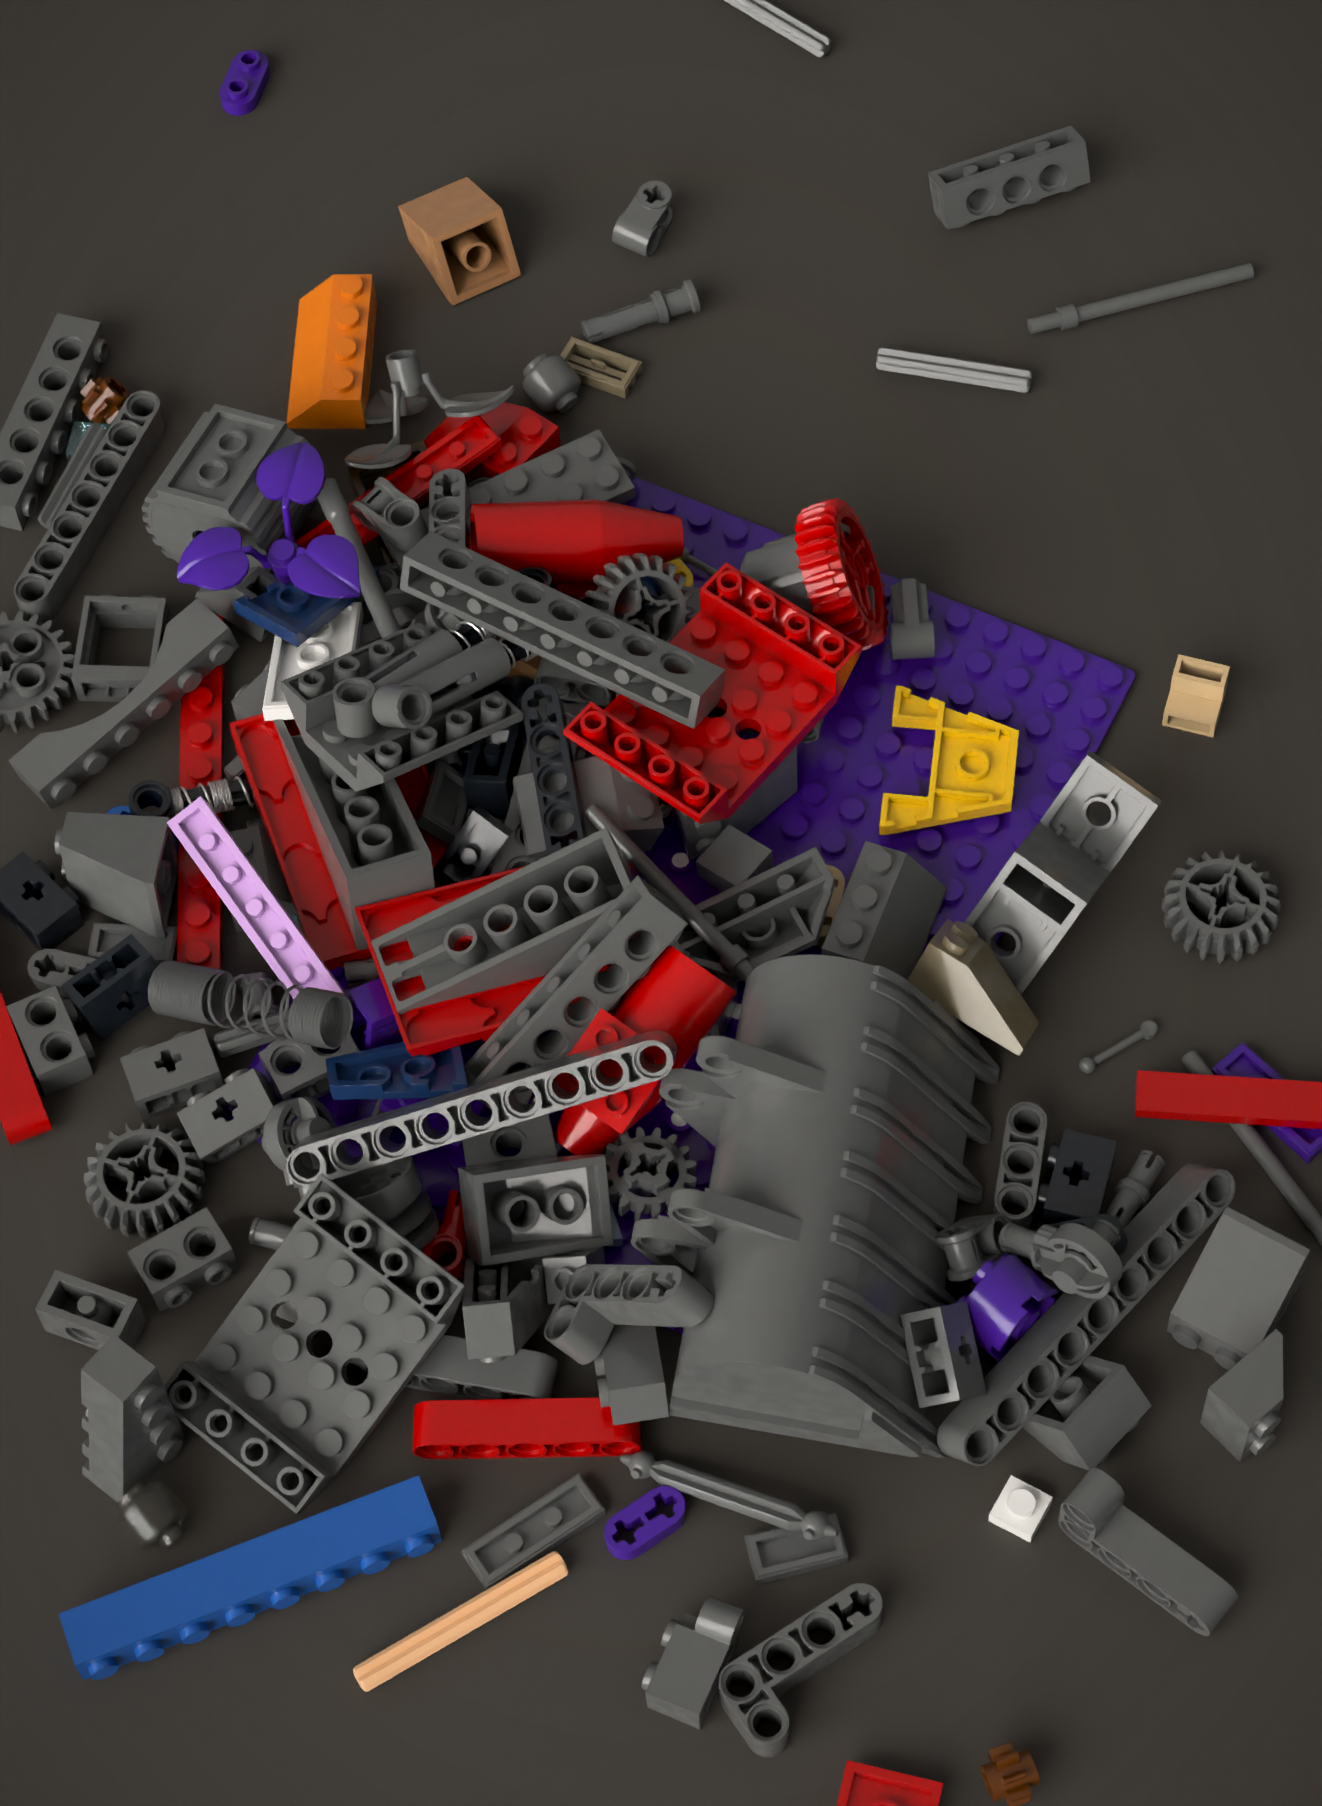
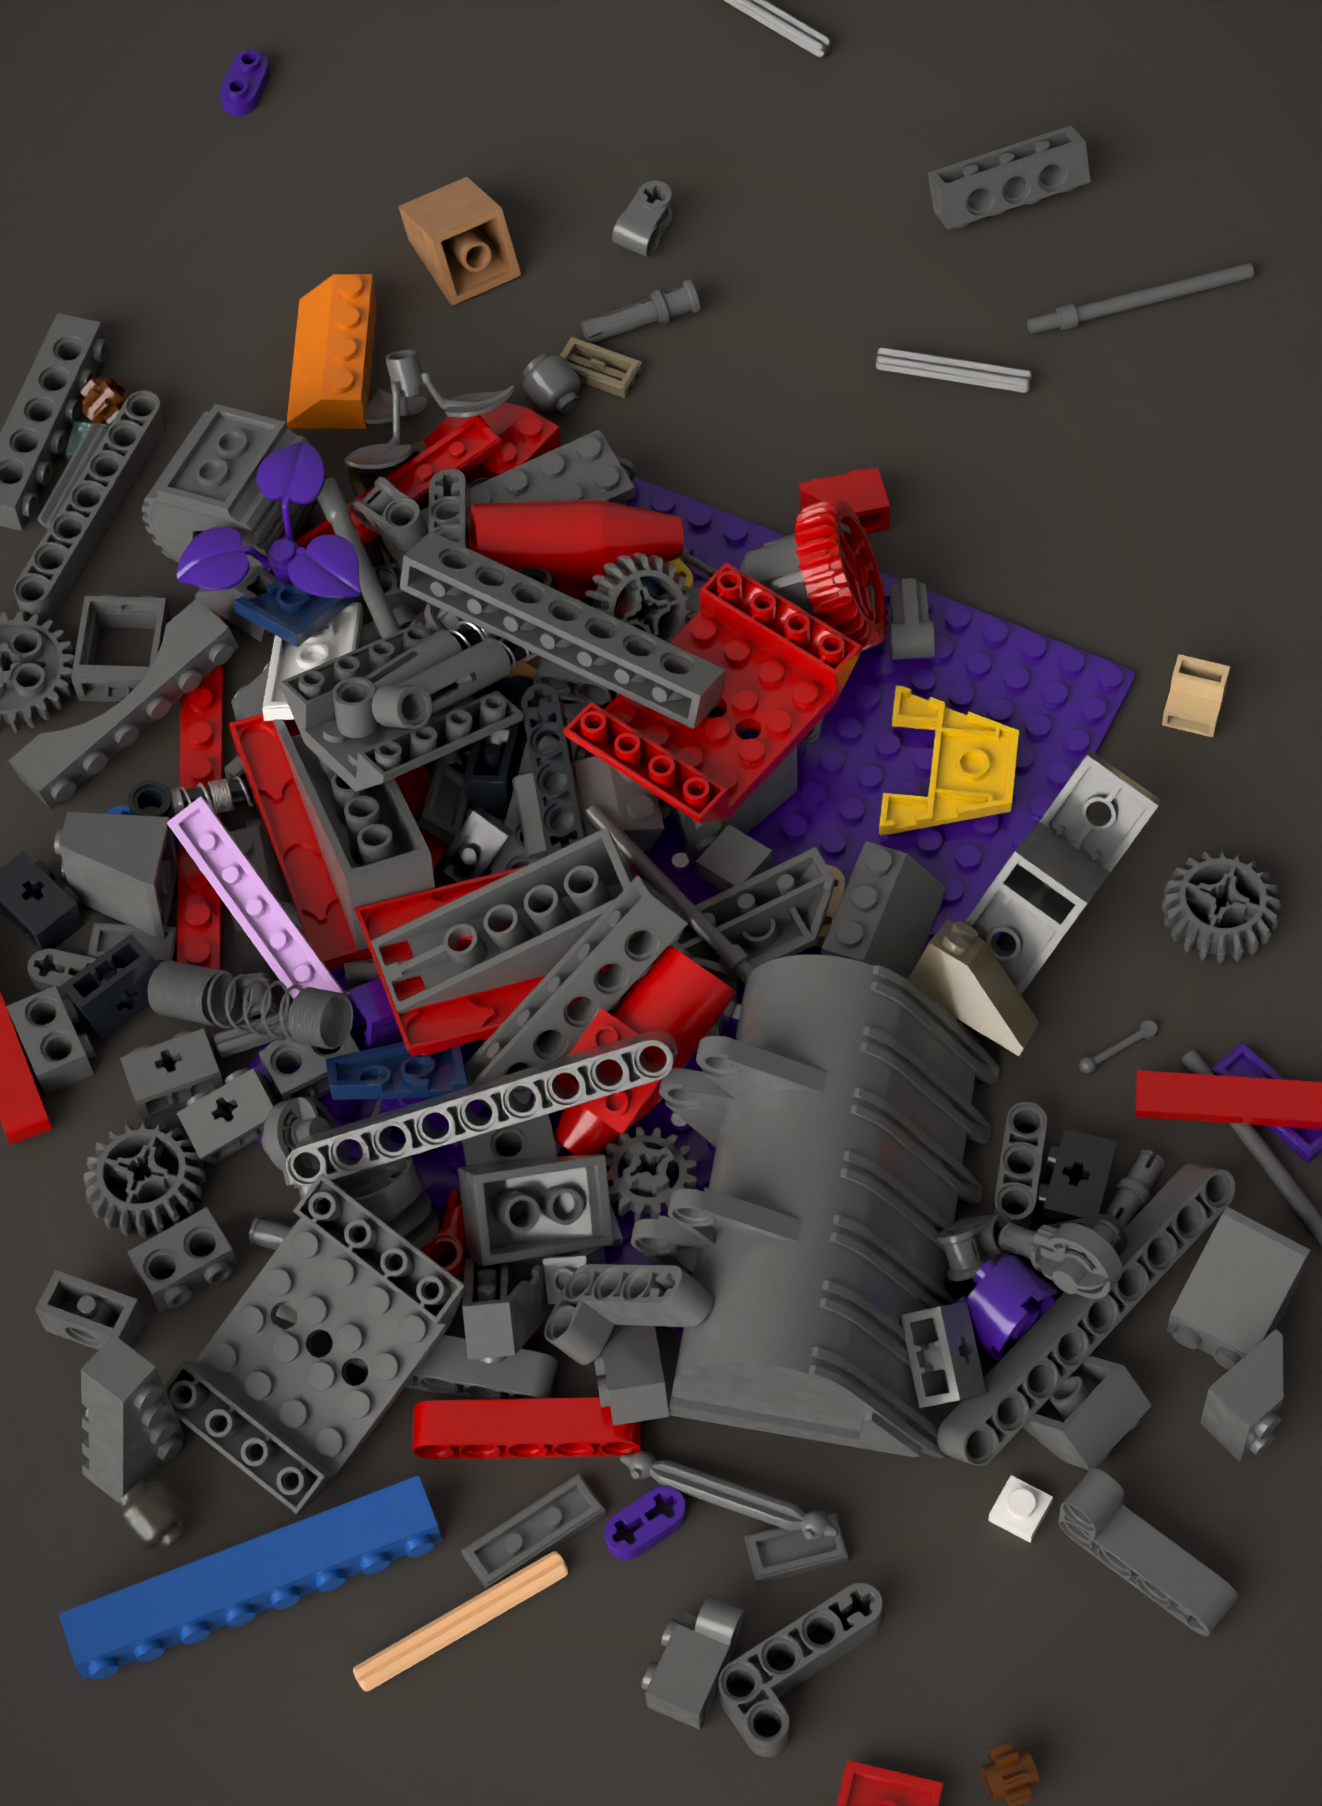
none -> red slope [799,467,890,534]

